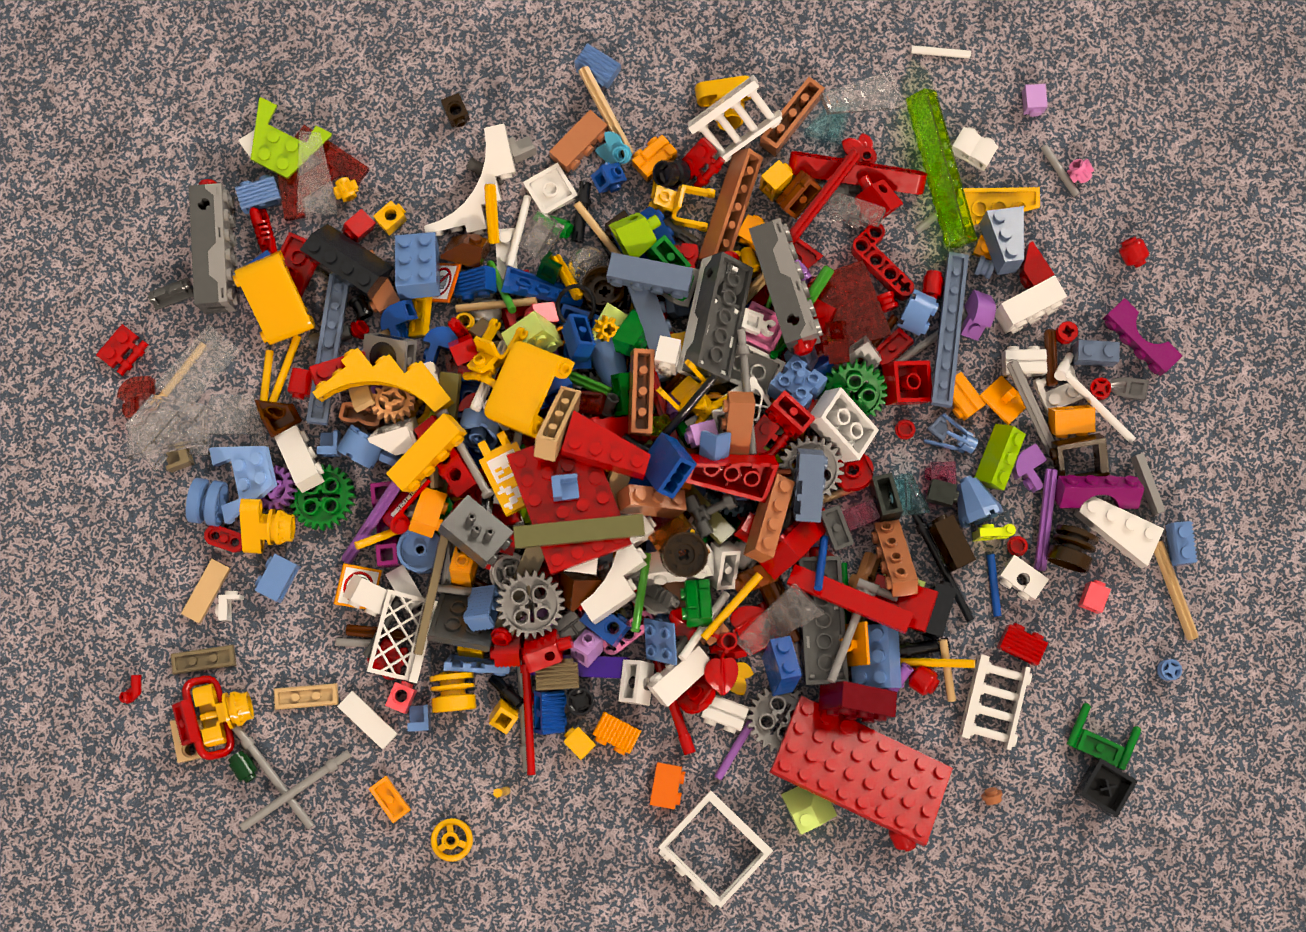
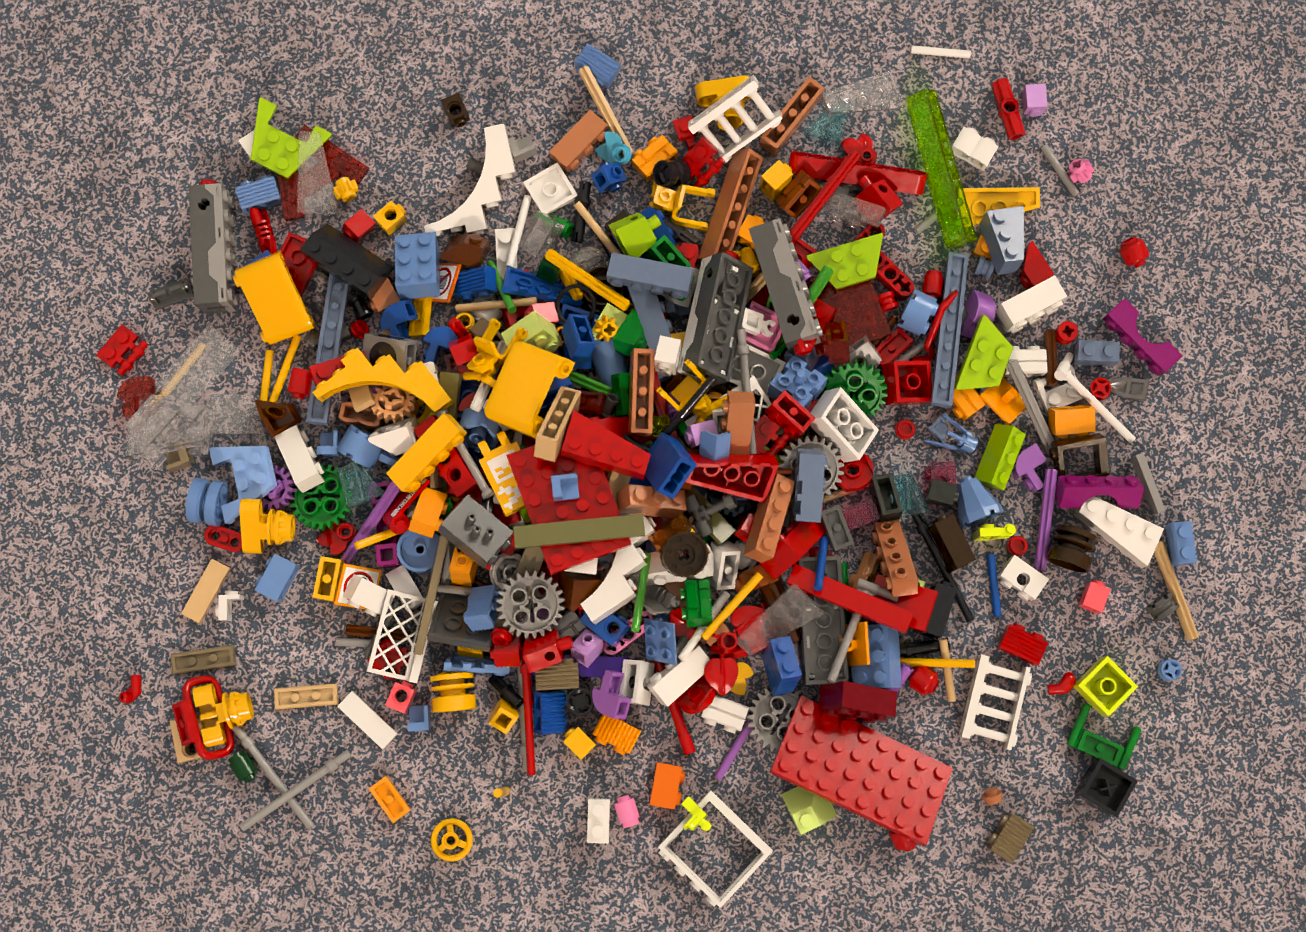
yellow axle [484,183,499,244] -> none
none -> yellow brick [312,556,346,602]
none -> red plate [316,519,357,555]
none -> clear light blue wing [338,462,384,508]
none -> yellow axle [545,249,630,311]
none -> white brick [587,798,610,843]
none -> medium lavender brick [592,670,631,719]
none -> bright pink brick [614,795,640,828]
none -> red plate [673,115,698,152]
none -> neon yellow piece [682,796,711,831]
none -> lime wing [807,233,883,290]
none -> red piece [912,289,959,361]
none -> lime wing [954,315,1013,390]
none -> dark tan brick [987,812,1034,864]
none -> red piece [991,78,1026,140]
none -> red arm [1048,672,1076,695]
none -> neon yellow brick [1073,656,1138,717]
none -> dark grey wheel [1145,592,1180,622]

